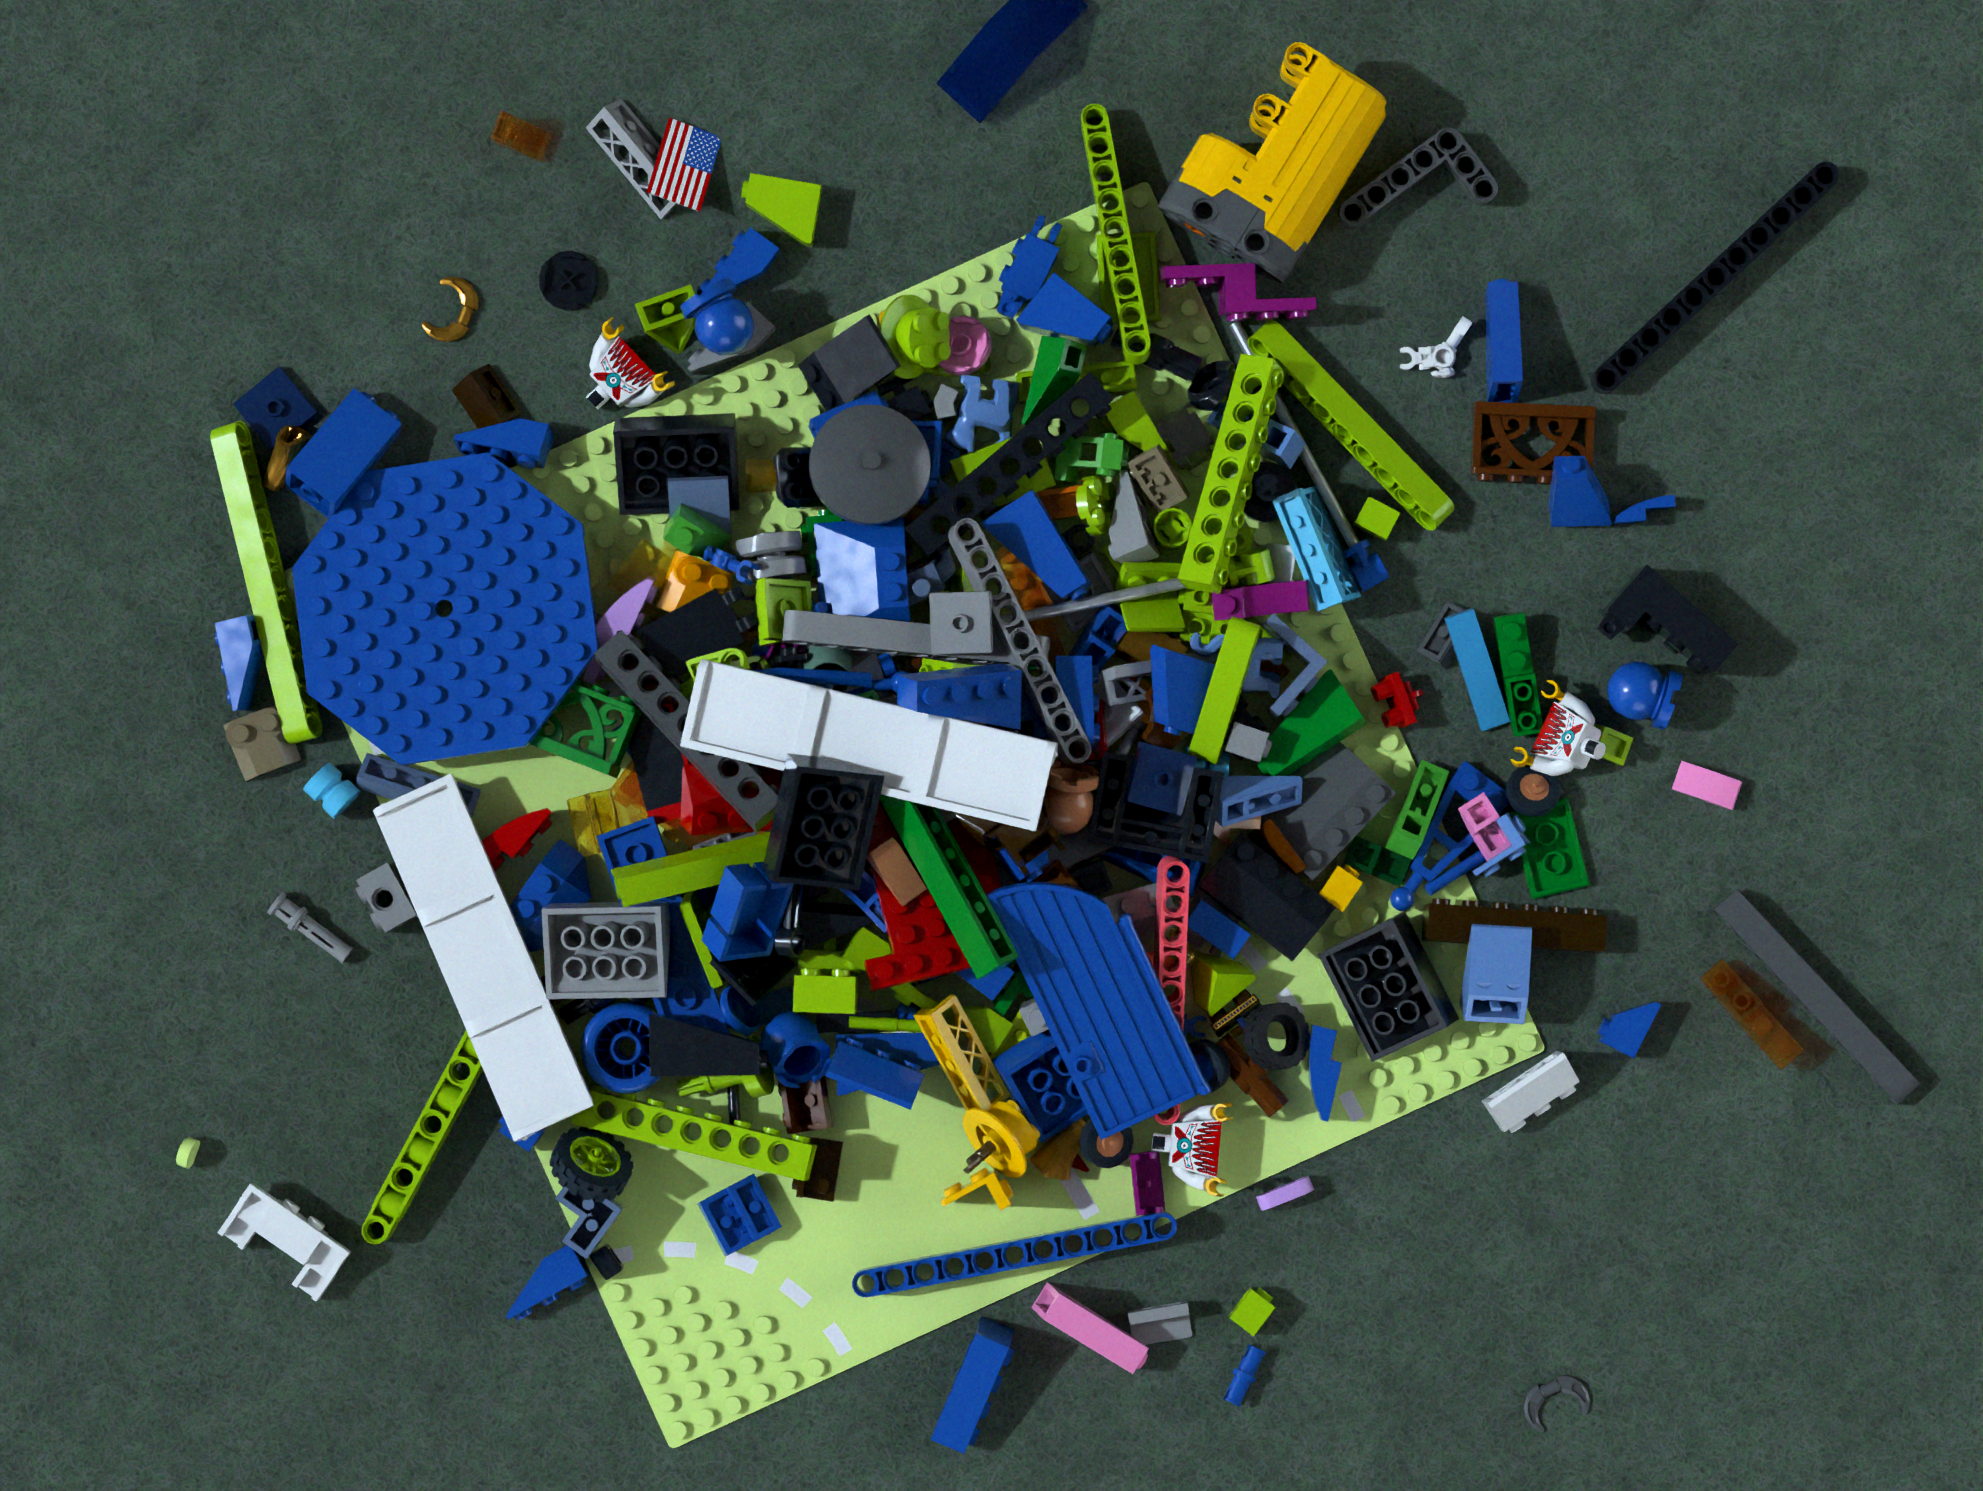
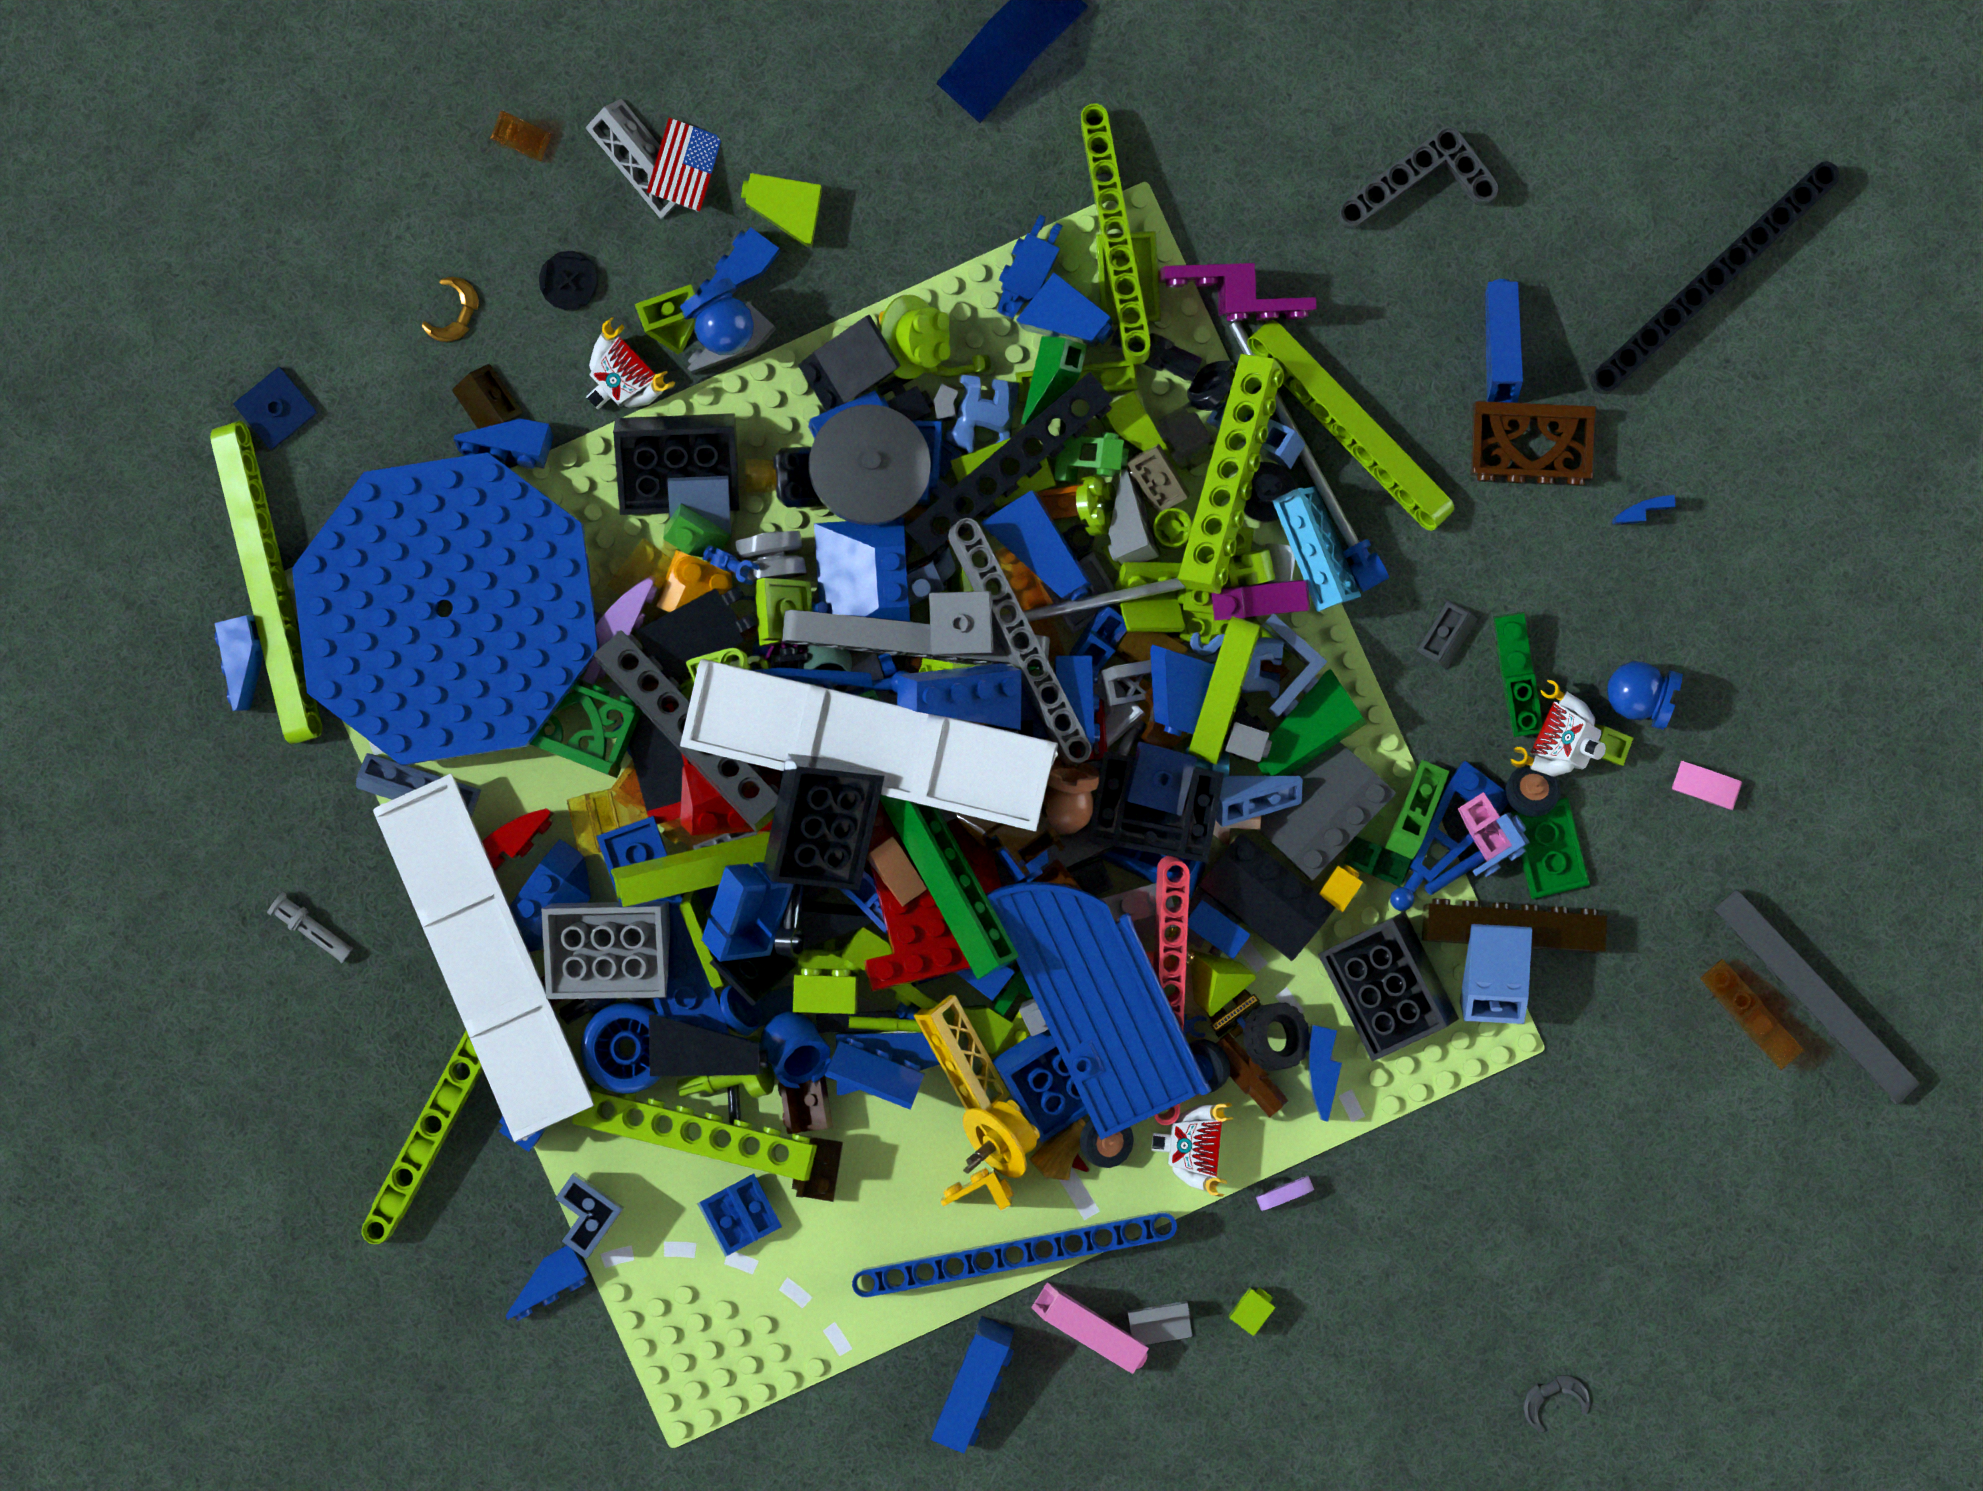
yellowish green tile [176,1137,200,1169] -> none
white bracket [217,1183,352,1302] -> none
dark tan slope [223,705,302,781] -> none
pearl gold piece [263,425,312,492] -> none
blue slope [285,388,402,519] -> none
medium azure wheel [303,762,361,819] -> none
light grey brick [355,862,417,933] -> none
black wheel [550,1126,633,1202] -> none
black slope [590,1244,624,1280] -> none
green bracket [801,509,843,579] -> none
bright pink tile [938,316,991,375] -> none
magenta hinge [1129,1151,1165,1216] -> none
yellow piece [1157,42,1386,284] -> none
blue pin [1223,1344,1266,1407] -> none
reddish brown piece [1247,818,1307,875] -> none
lime panel [1353,497,1400,541] -> none
red hips [1370,671,1424,729] -> none
white piece [1400,316,1473,378] -> none
dark azure tile [1444,608,1510,731] -> none
white slope [1482,1051,1580,1133] -> none
blue slope [1549,456,1612,527] -> none
black hinge [1597,565,1738,675] -> none
blue slope [1597,1001,1661,1058] -> none

